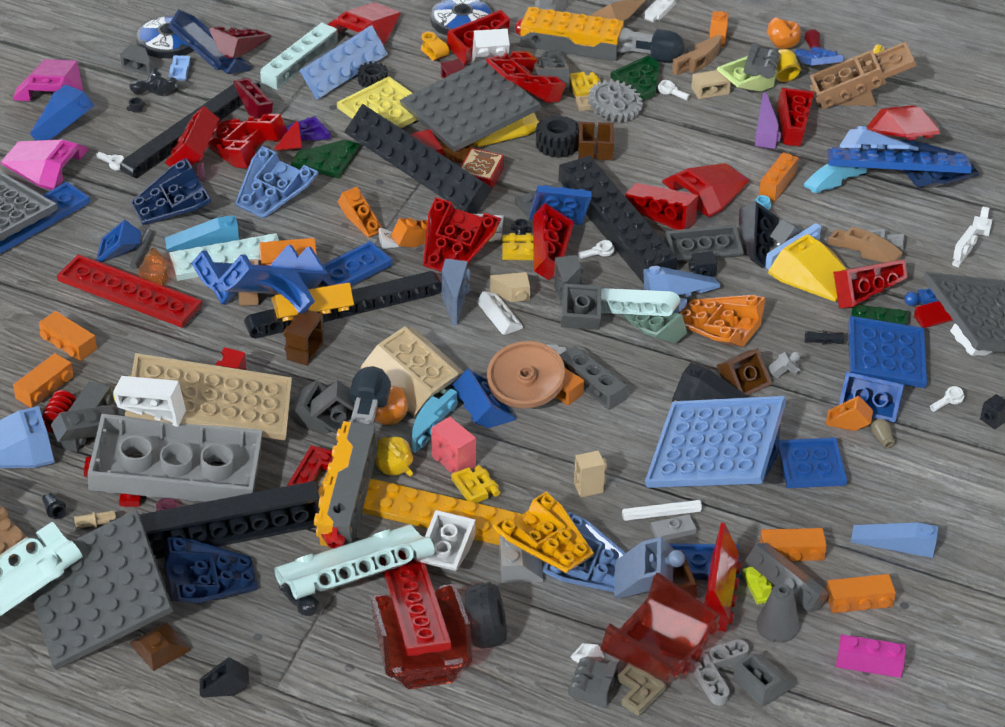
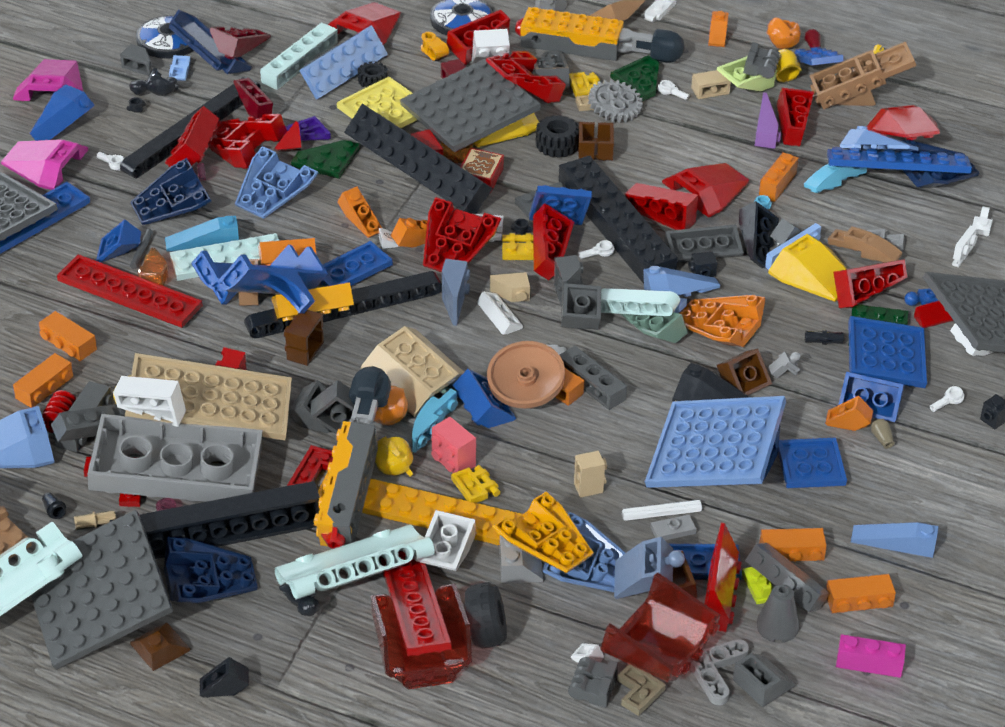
medium nougat slope [672,34,722,76] -> none

